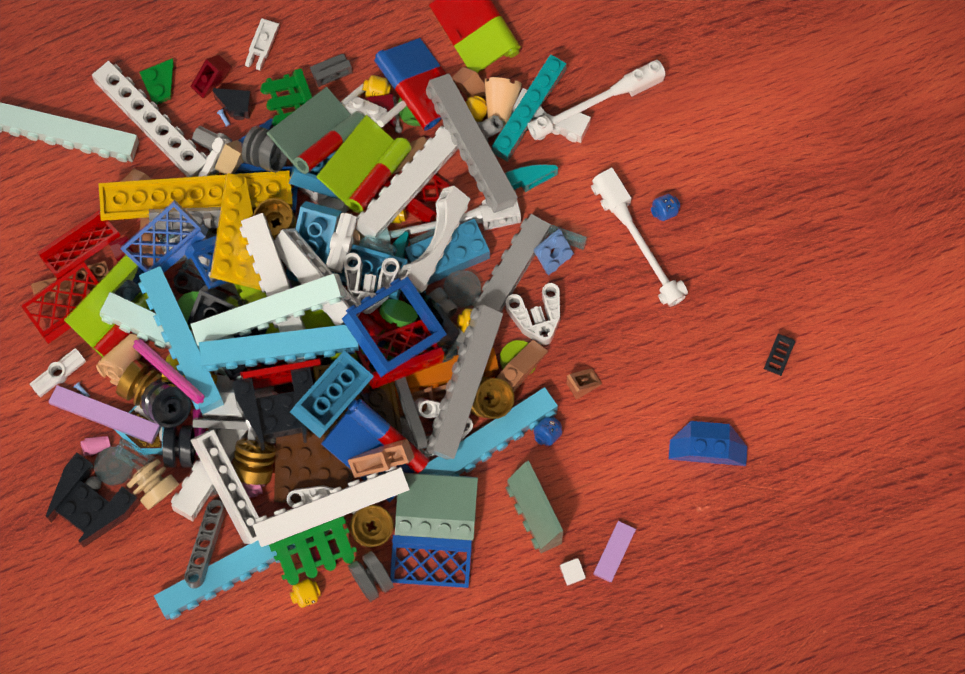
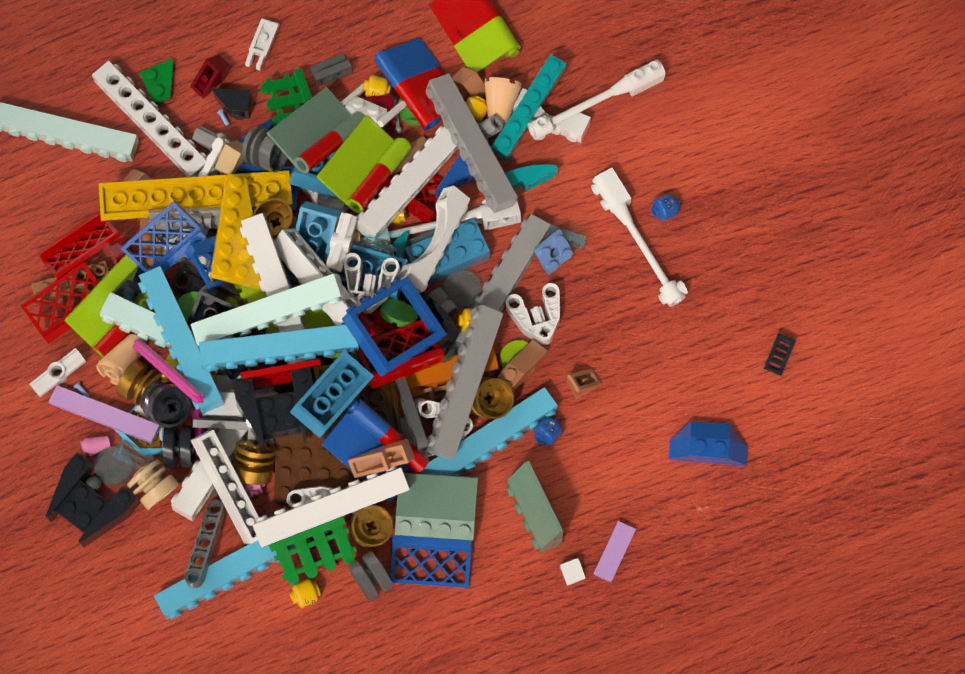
none -> blue slope [435,154,475,199]

